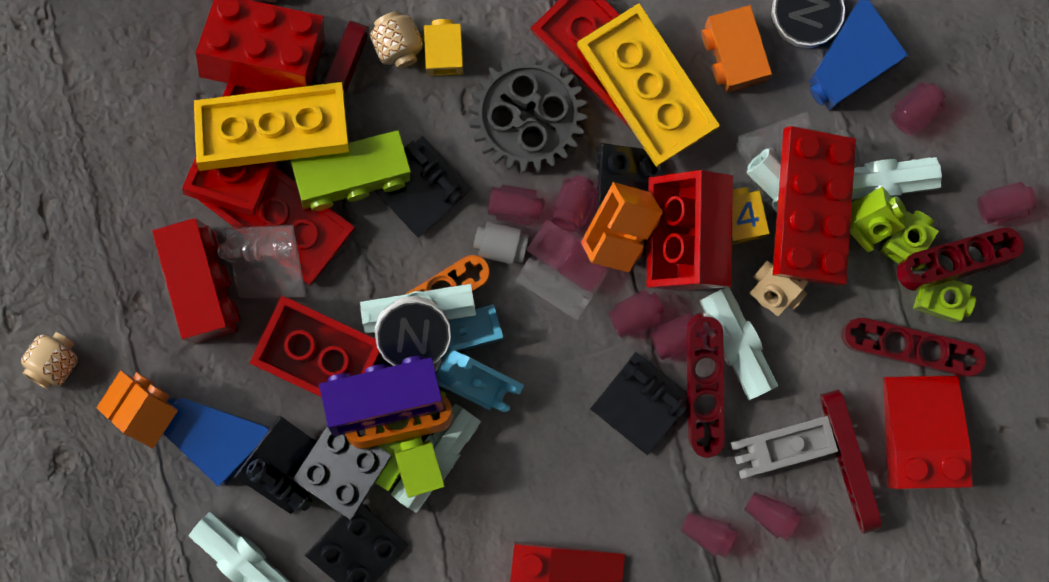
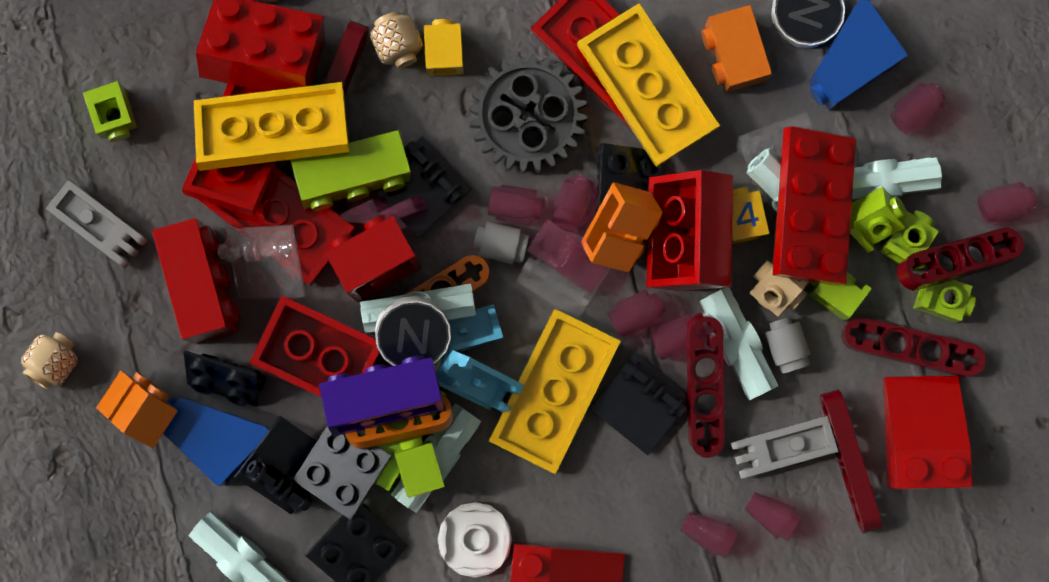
none -> light grey hinge [46,180,148,269]
none -> lime brick [83,81,138,142]
none -> black hinge [183,350,266,407]
none -> red brick [325,215,422,303]
none -> clear pink slope [341,195,427,223]
none -> white tile [438,502,512,577]
none -> yellow plate [489,308,621,474]
none -> light grey brick [764,317,811,374]
none -> lime brick [808,272,872,321]

